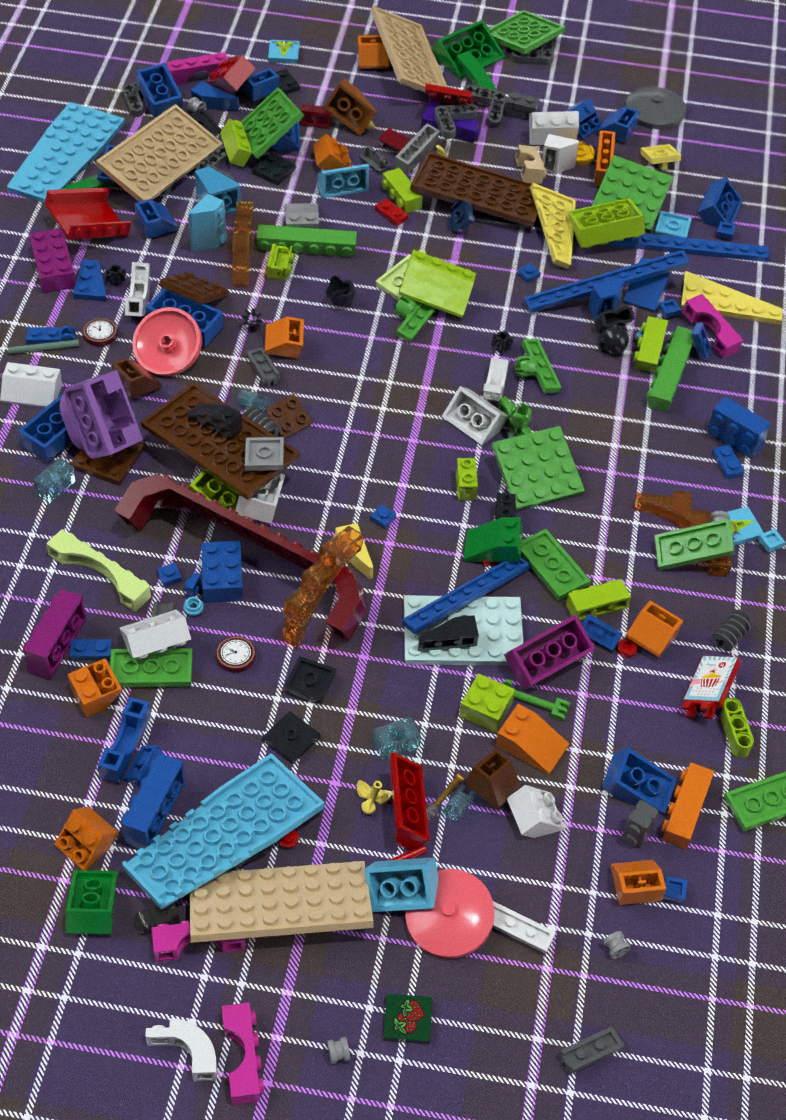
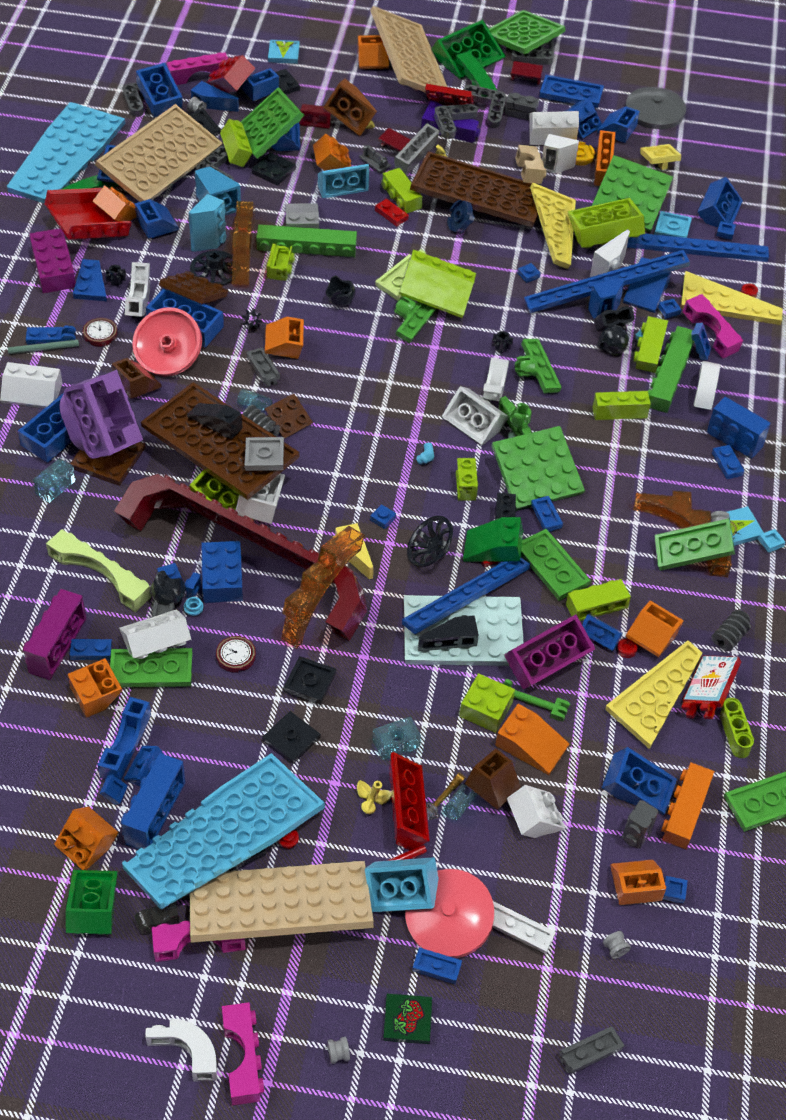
none -> orange slope [93,185,136,222]
none -> blue plate [99,774,128,805]
none -> black cap [150,570,185,605]
none -> black wheel [190,250,240,285]
none -> black wheel [407,515,453,567]
none -> blue plate [412,947,462,984]
none -> medium azure arm [416,443,434,465]
none -> dark red hinge [510,61,543,85]
none -> blue plate [531,496,563,531]
none -> blue plate [539,75,604,108]
none -> white slope [590,229,630,277]
none -> lime brick [592,391,651,420]
none -> light yellow wing [605,641,702,749]
none -> white arch [694,361,720,410]
none -> red tile [741,283,758,298]

